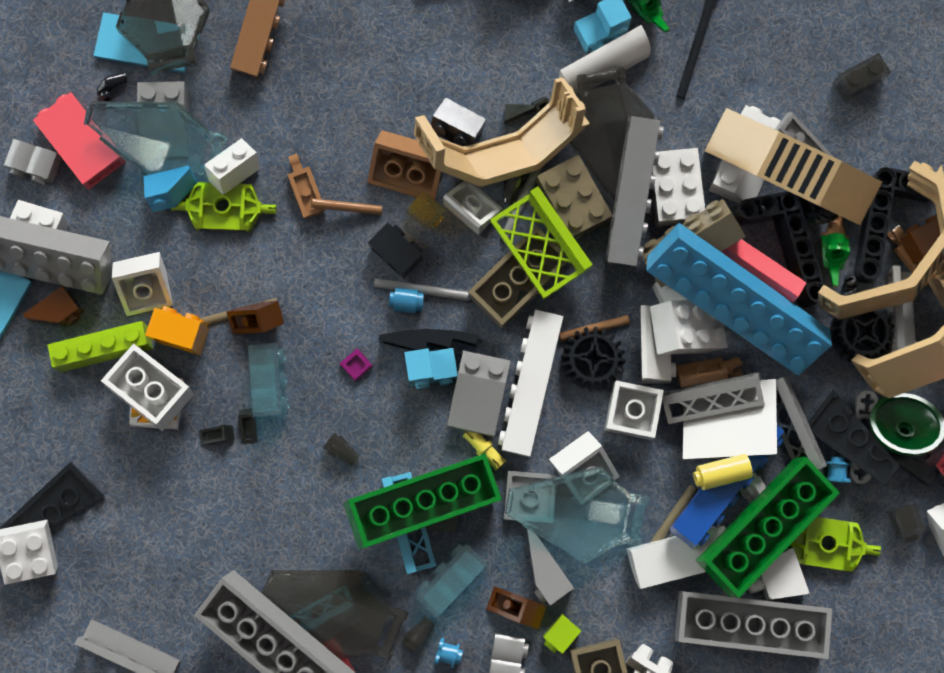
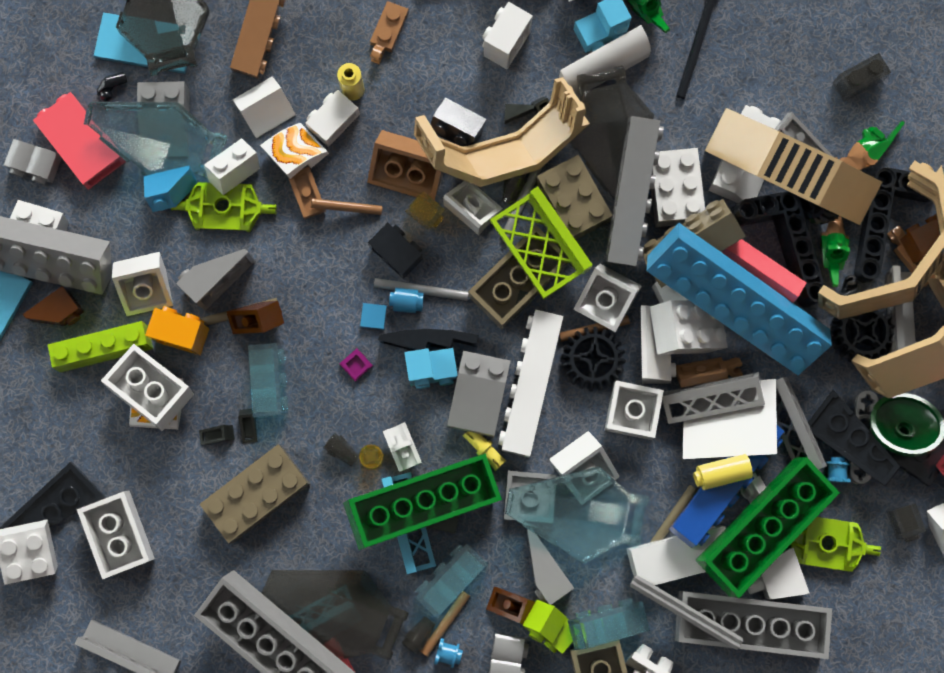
none -> white brick [77,491,155,579]
none -> light grey slope [176,249,255,311]
none -> dark tan brick [200,444,310,544]
none -> white slope [233,76,296,138]
none -> slope [260,123,329,179]
none -> white brick [306,90,360,147]
none -> light yellow brick [337,63,365,100]
none -> clear yellow wheel [359,444,384,470]
none -> dark azure tile [360,303,387,330]
none -> medium nougat plate [370,1,409,65]
none -> white hips [383,422,422,472]
none -> medium nougat bar [420,591,470,657]
none -> white brick [482,2,533,69]
none -> lime brick [522,600,567,644]
none -> clear light blue brick [568,598,650,650]
none -> white slope [574,264,642,332]
none -> light grey axle [630,575,743,650]
none -> animal [835,121,905,170]

